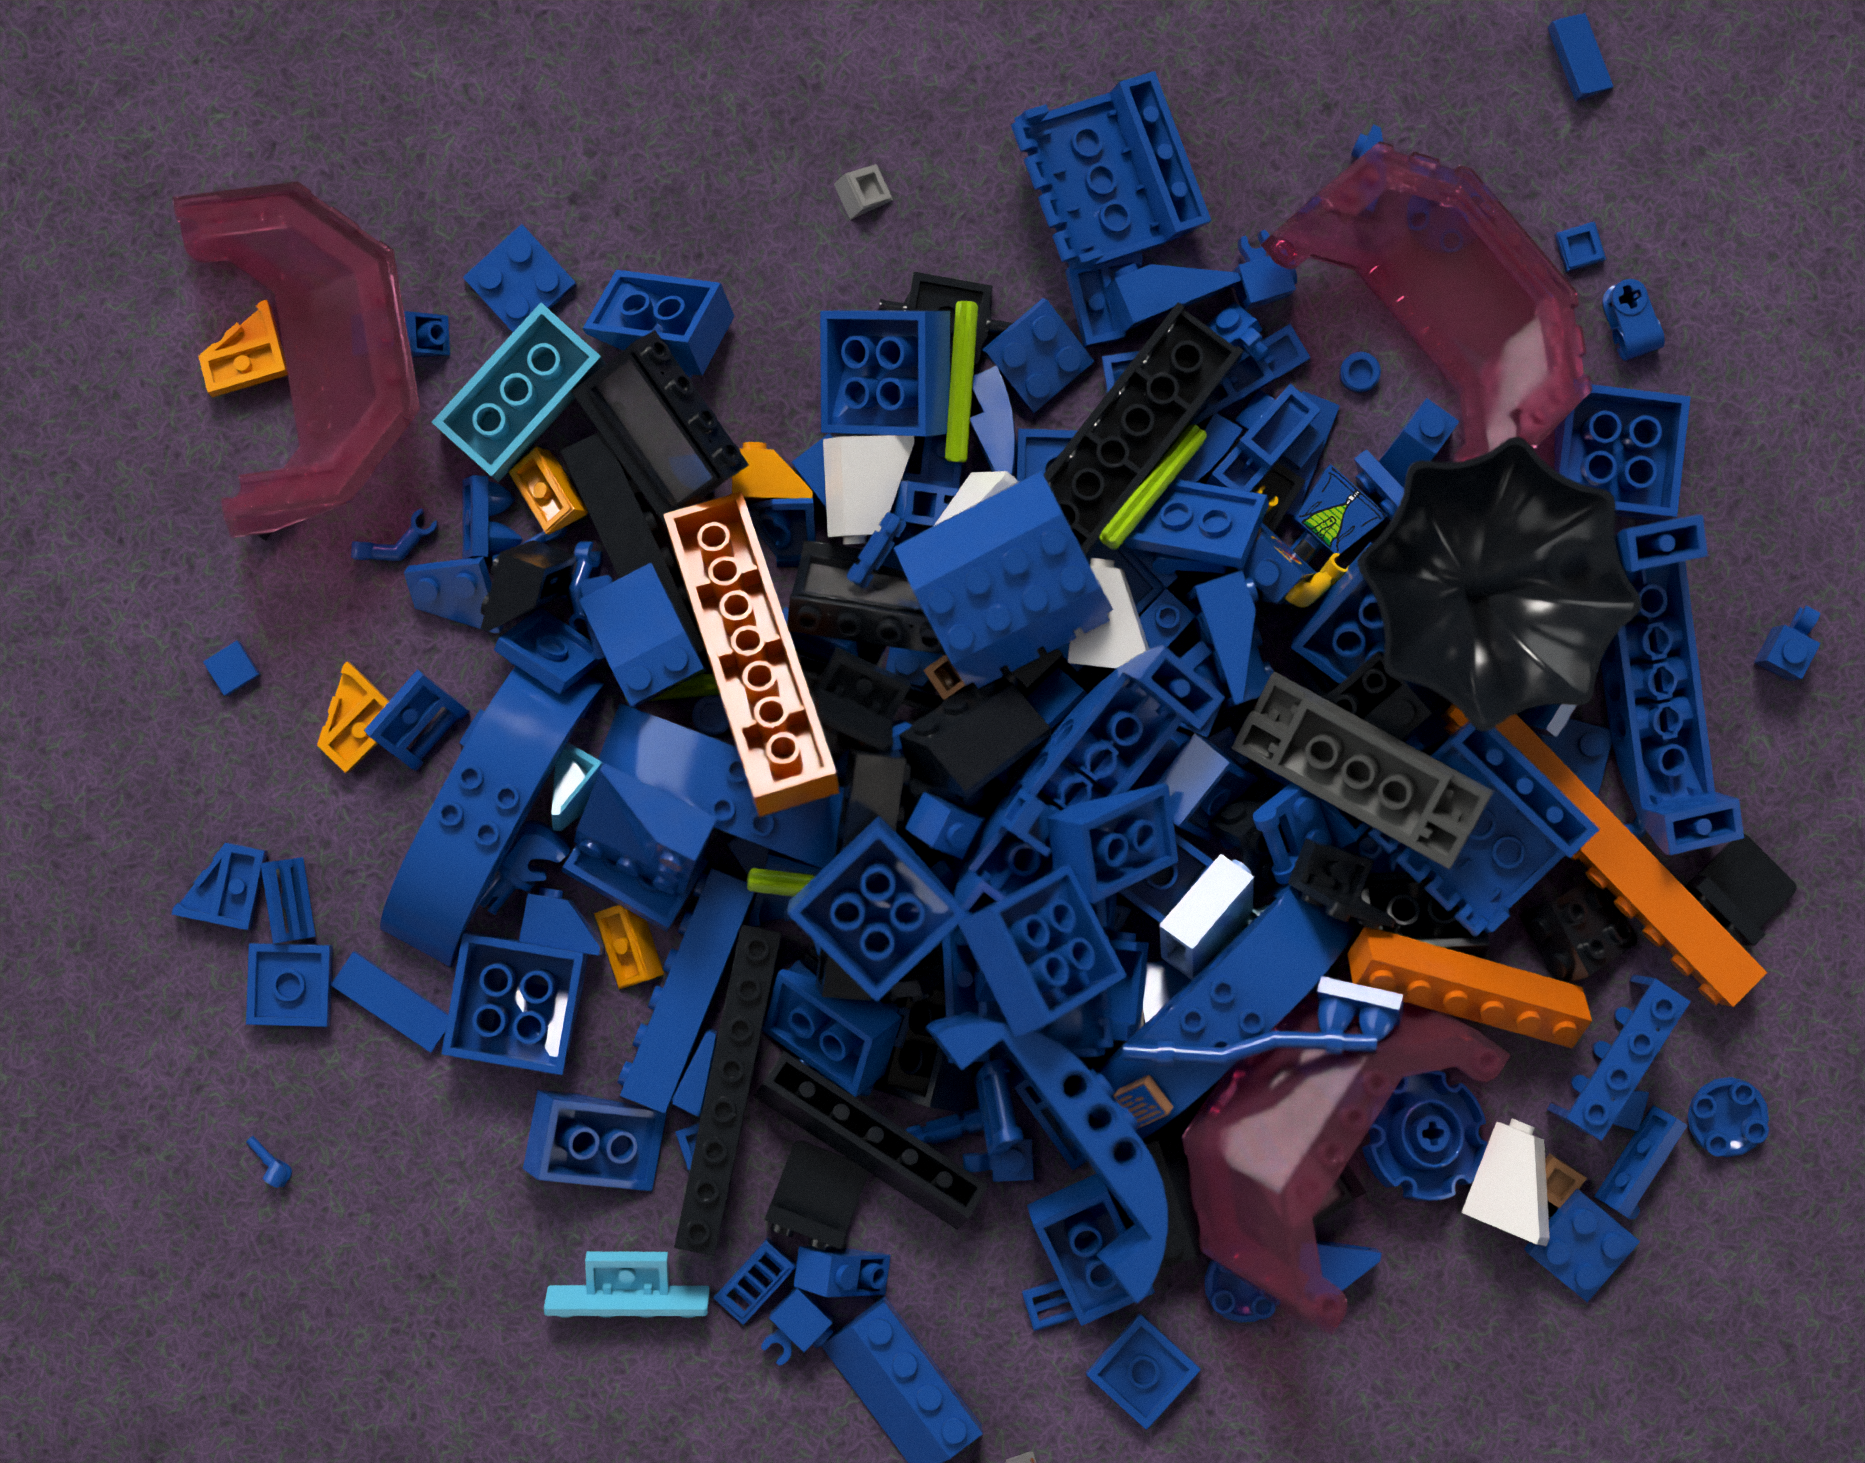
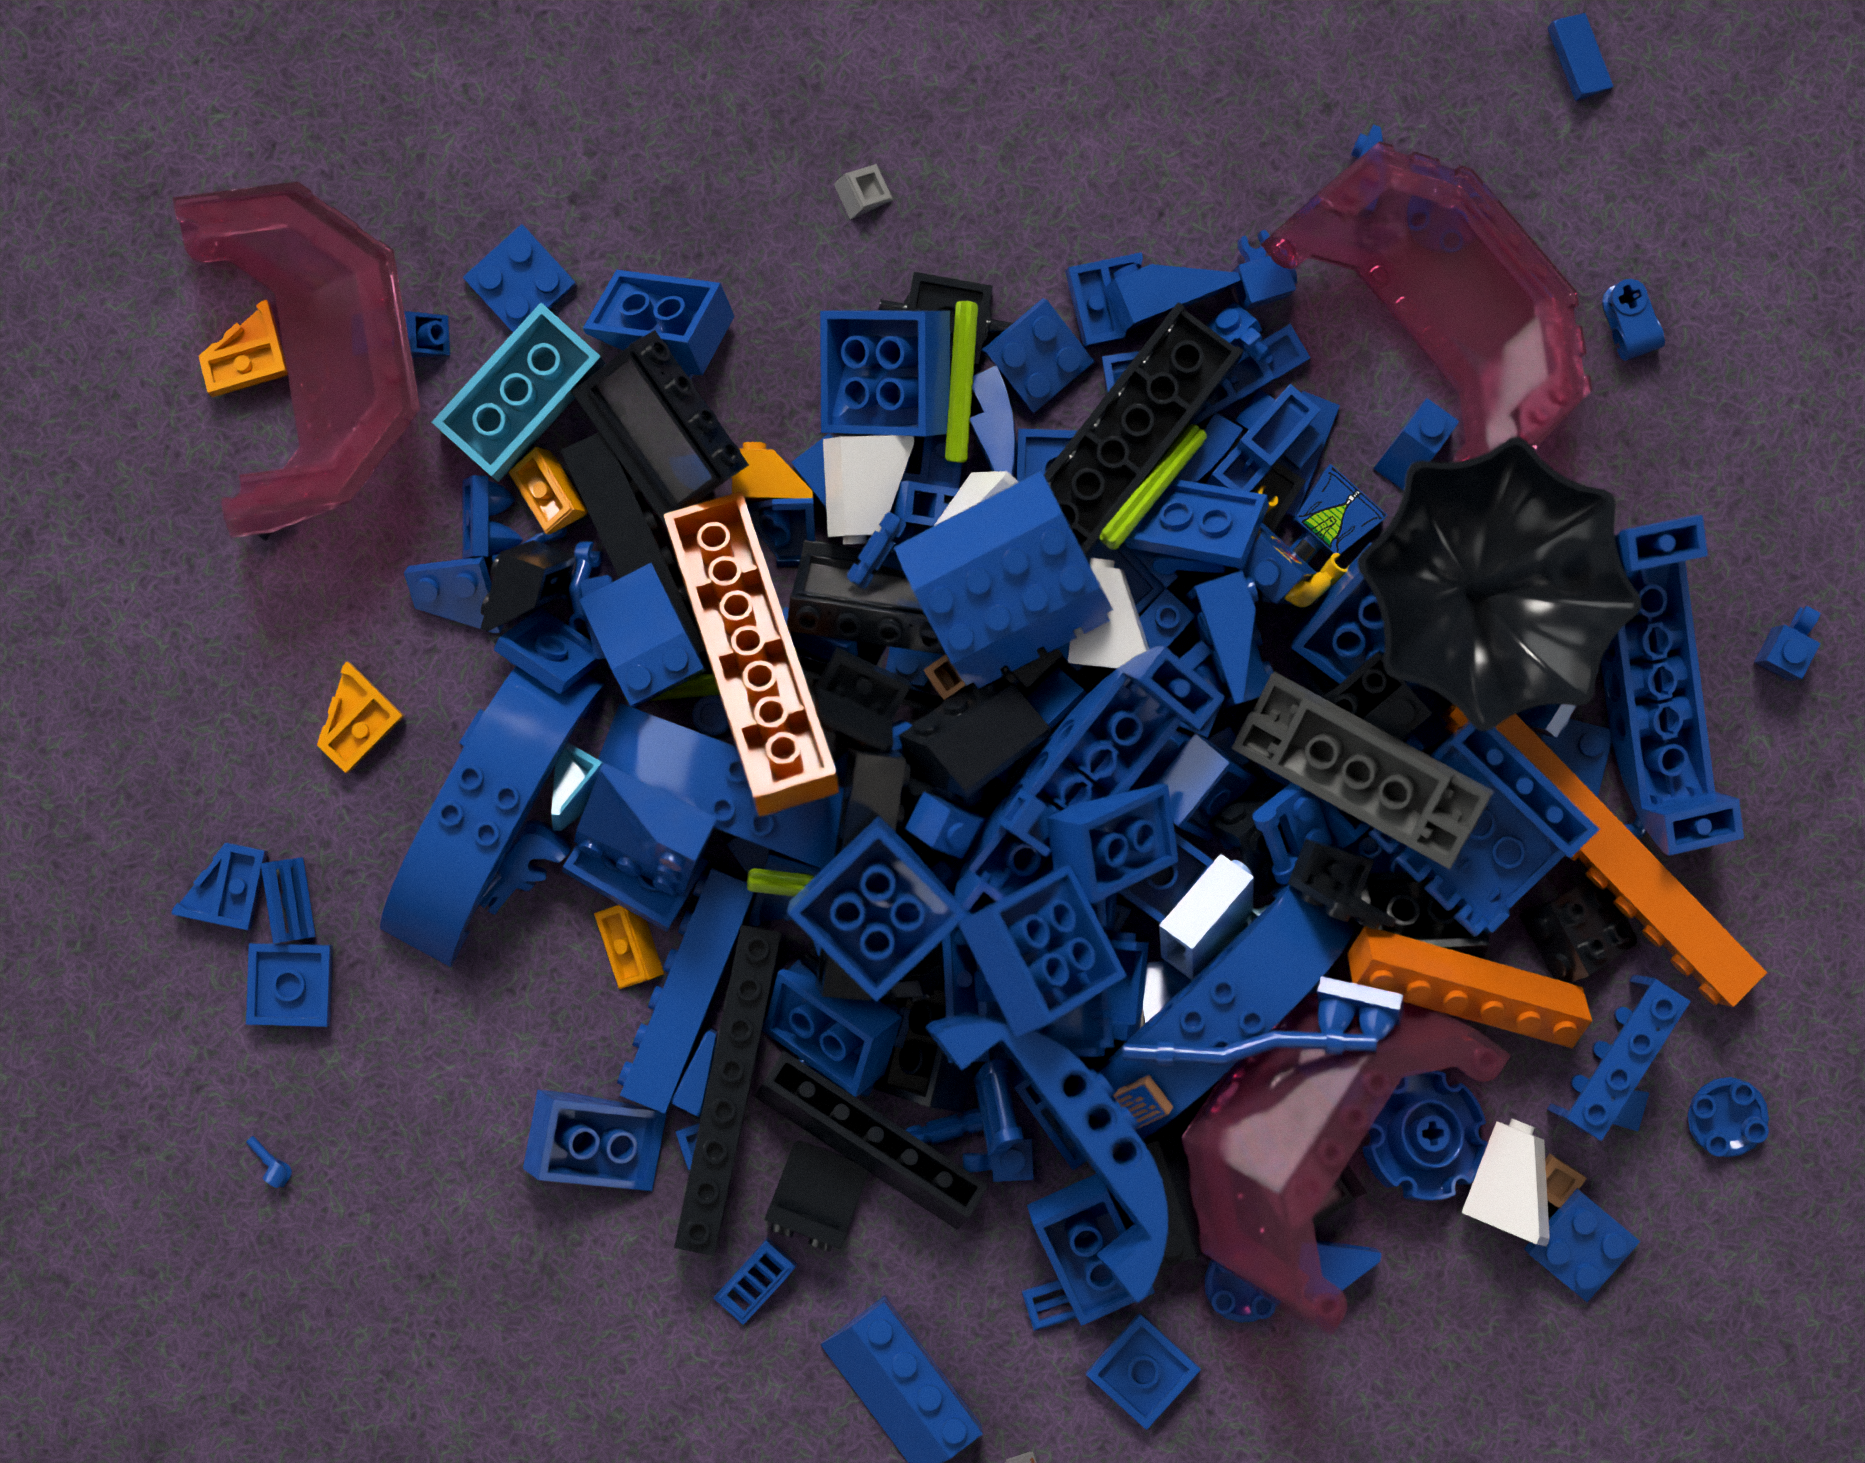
blue tile [203,640,261,696] -> none
blue tile [331,951,448,1053] -> none
blue arm [351,509,438,561] -> none
blue plate [364,669,469,772] -> none
blue slope [441,932,589,1075] -> none
blue slope [519,887,605,956] -> none
medium azure bracket [544,1251,710,1318] -> none
blue brick [761,1287,834,1366] -> none
blue slope [794,1246,891,1297] -> none
blue slope [1011,71,1212,270] -> none
blue tile [1339,352,1381,393] -> none
blue wing [1354,449,1404,520] -> none
blue tile [1554,221,1606,273] -> none
blue slope [1554,382,1691,522] -> none
blue hinge [1594,1105,1688,1219] -> none
black bracket [1685,834,1797,946] -> none

